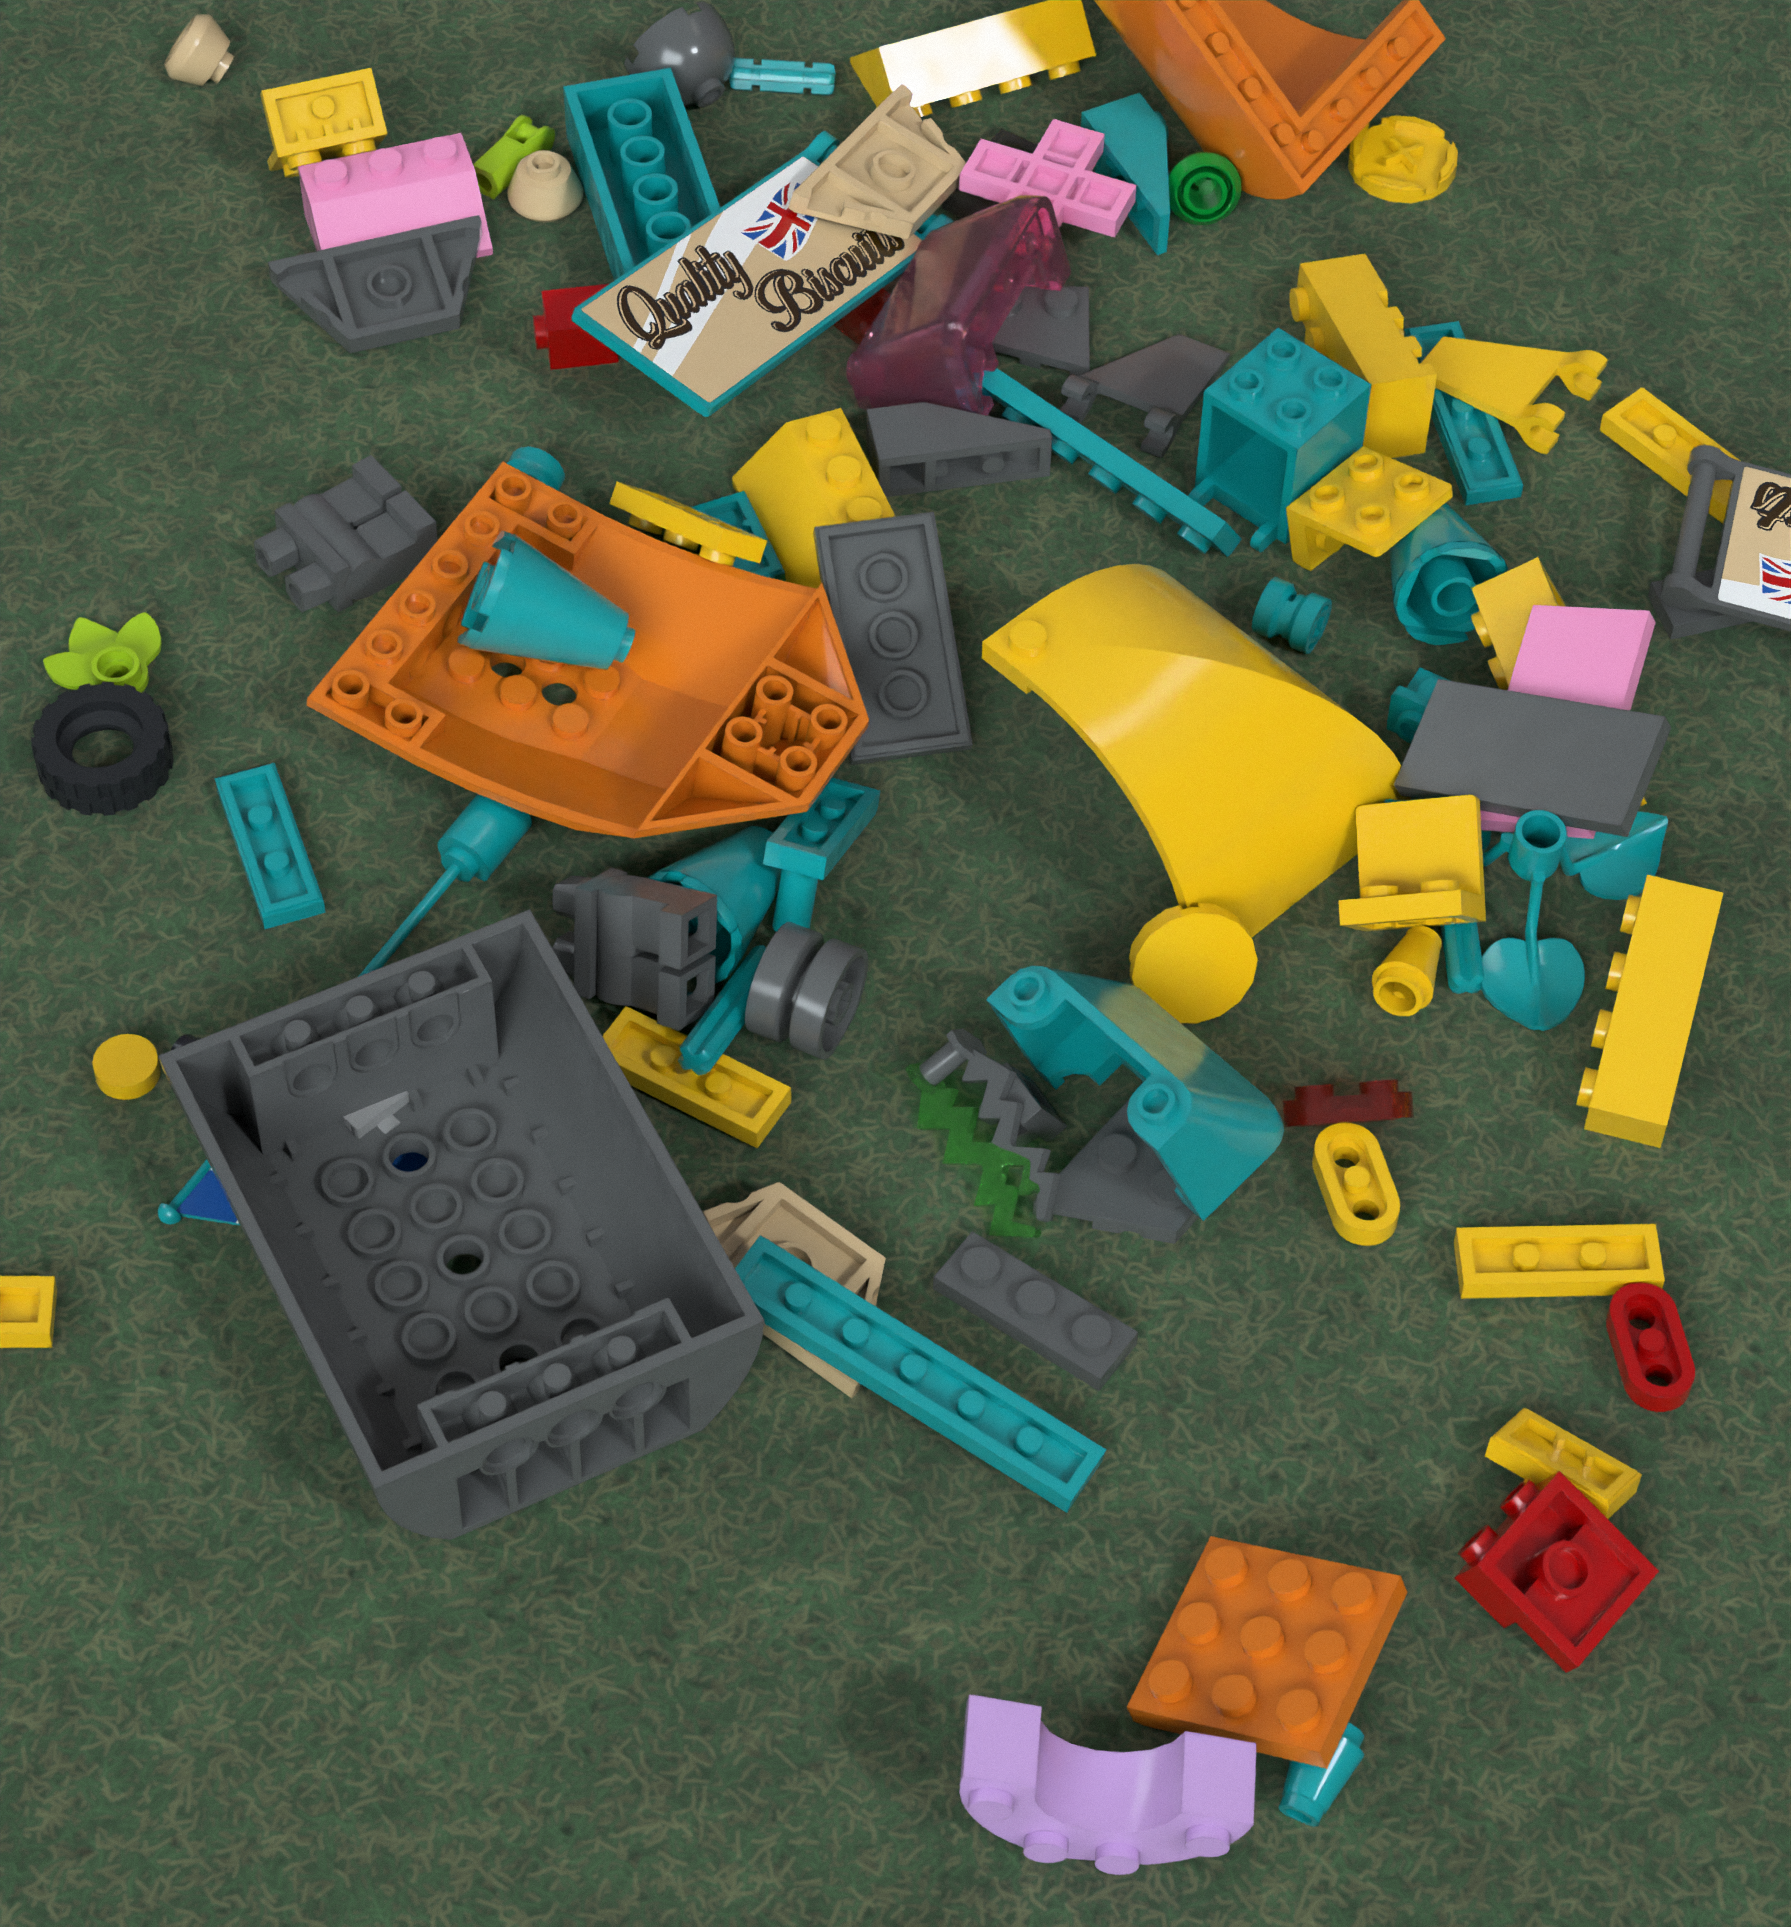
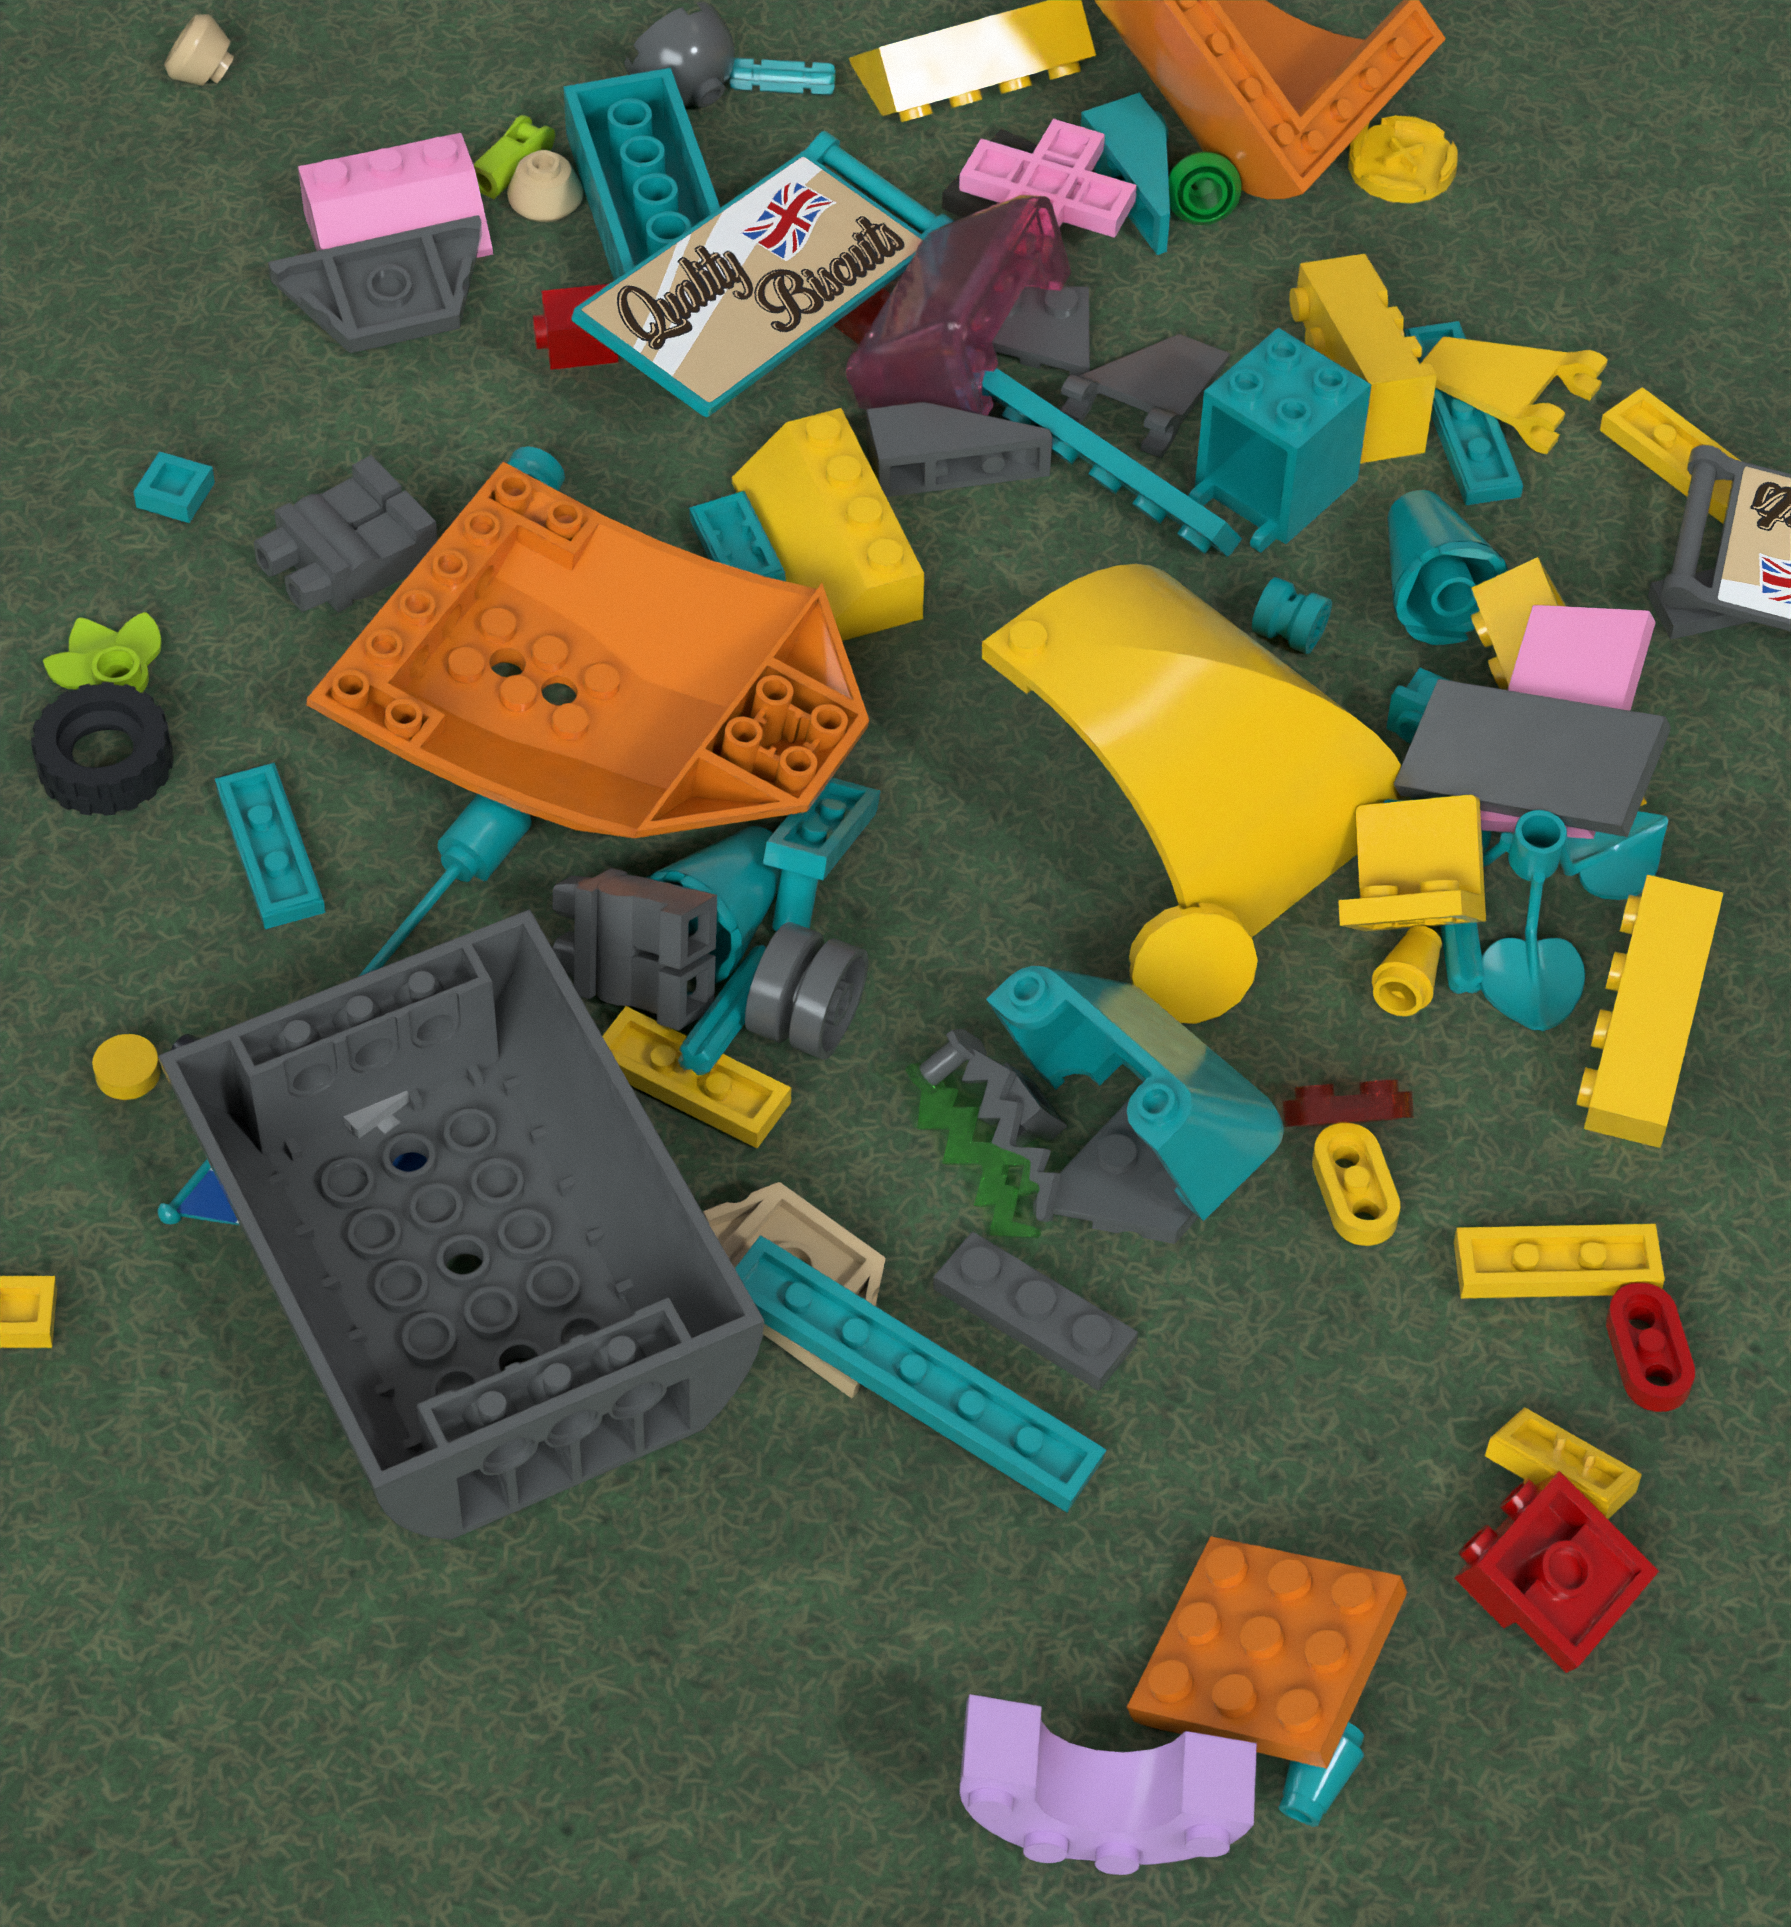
yellow bracket [260,68,387,178] -> none
teal cone [457,530,635,670] -> none
yellow plate [609,482,767,567] -> none
tan wing [788,83,966,239] -> none
dark grey tile [813,512,973,765] -> none
yellow bracket [1286,446,1453,571] -> none
none -> teal plate [133,451,215,523]

